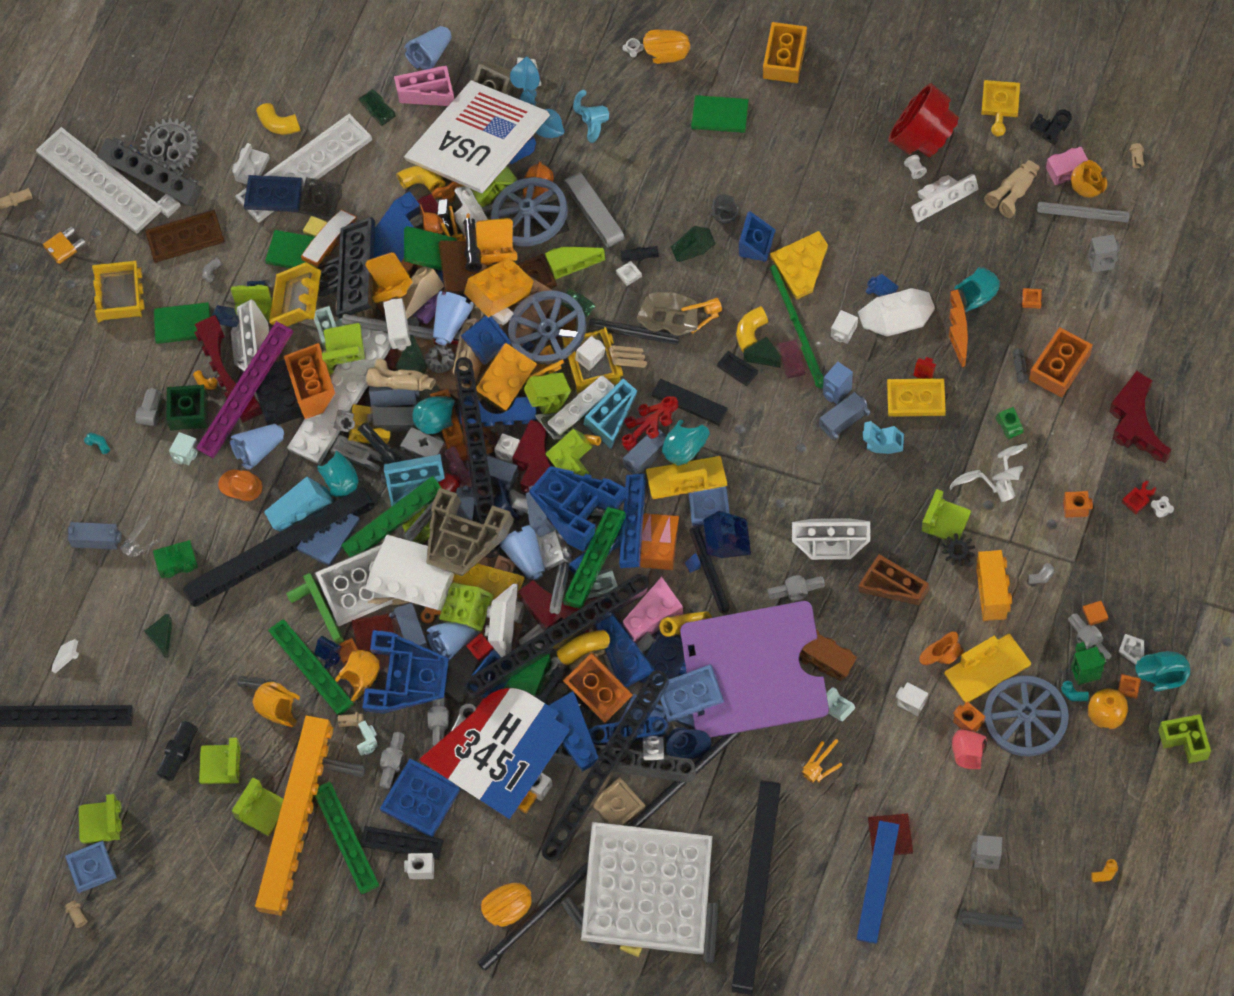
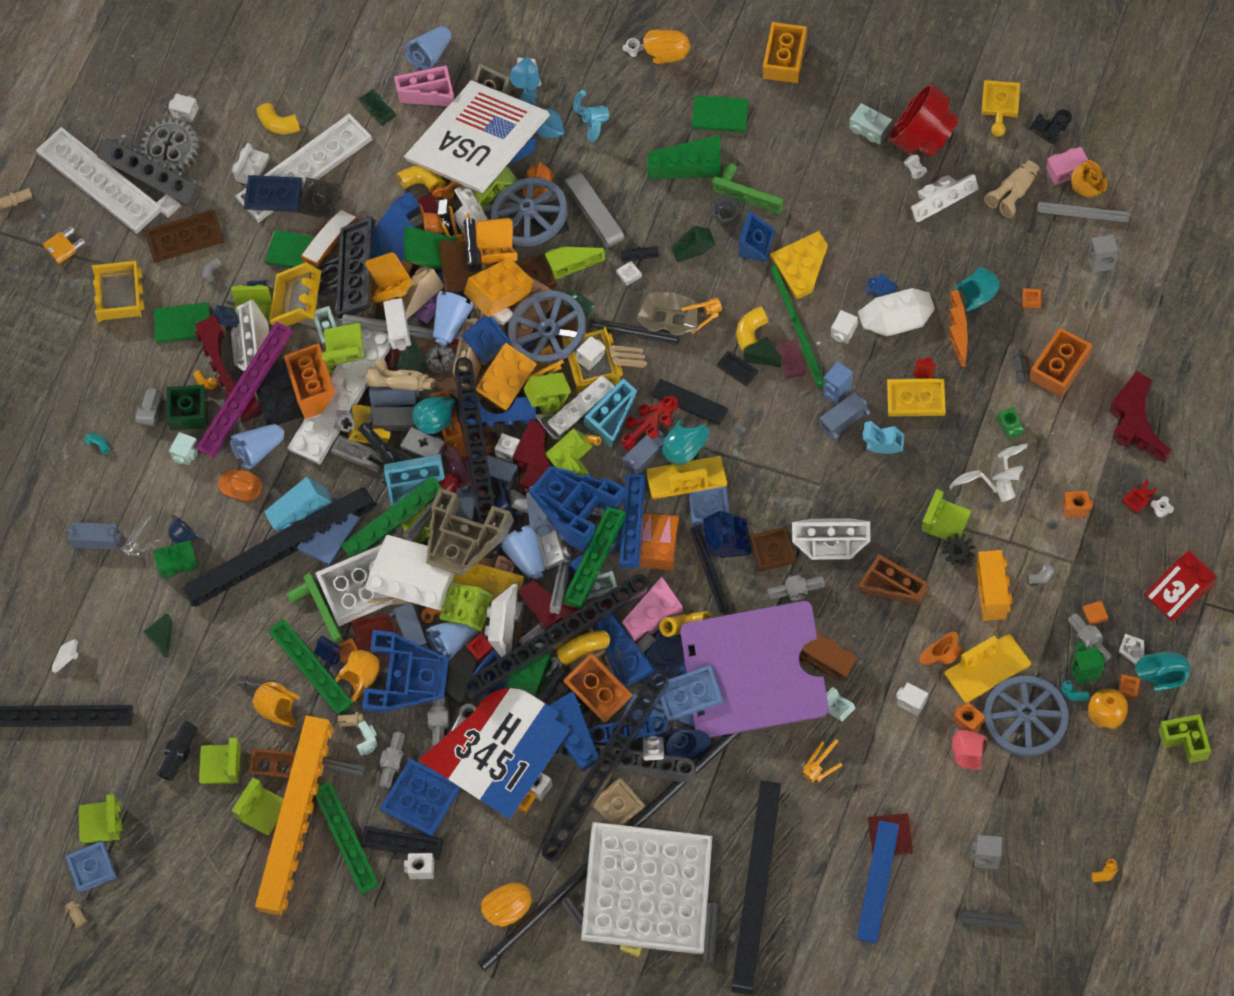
light yellow tile [303,216,327,237] -> none
teal hair [317,451,358,497] -> none
blue piece [685,553,701,573] -> none
tan pin [1129,143,1144,168] -> none
none -> dark blue piece [168,515,206,544]
none -> white brick [169,94,199,123]
none -> dark orange piece [248,748,296,779]
none -> green wedge [647,135,721,179]
none -> bright green piece [712,163,783,215]
none -> reddish brown tile [749,527,797,572]
none -> light aqua brick [849,103,892,145]
none -> red slope [1144,550,1217,622]

